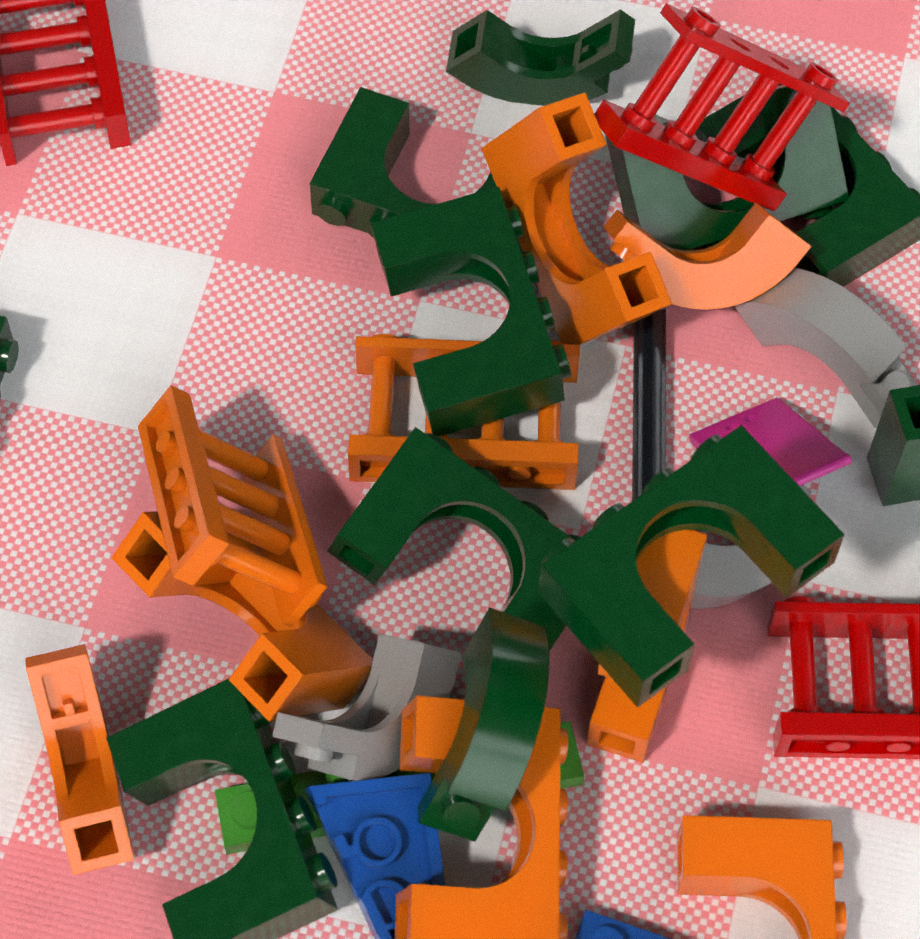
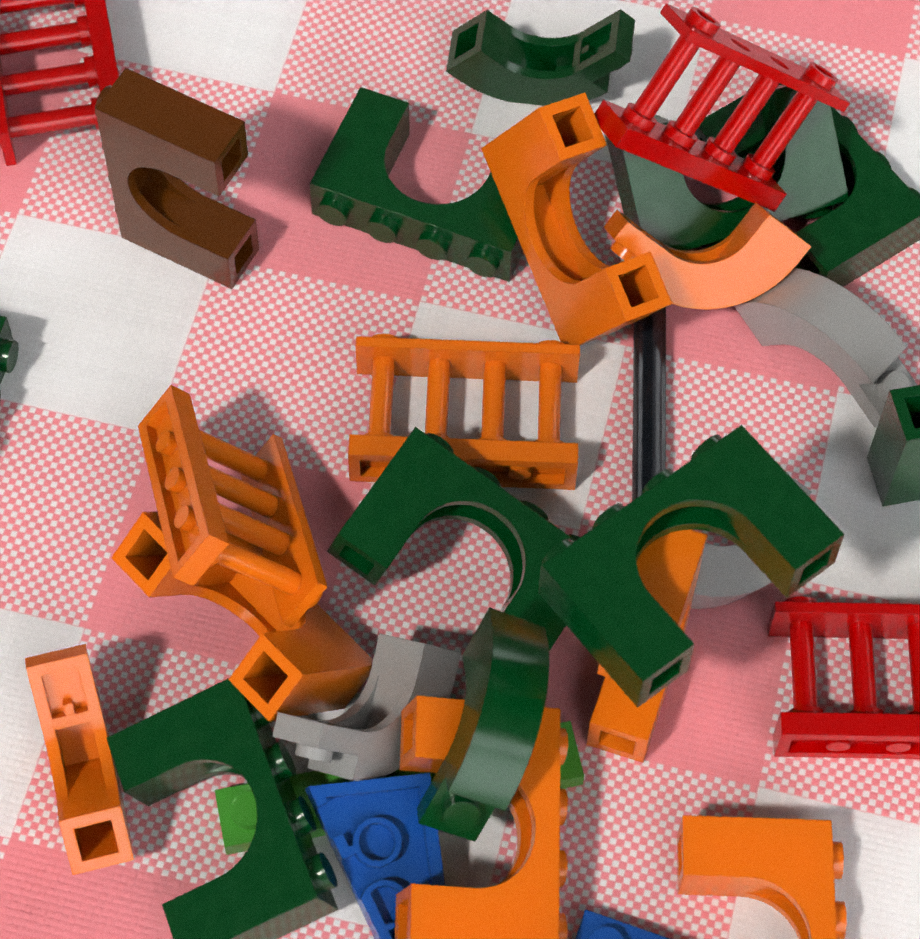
dark green arch [371,186,571,436] -> none
dark pink container [689,397,852,486] -> none
none -> reddish brown arch [95,68,259,289]

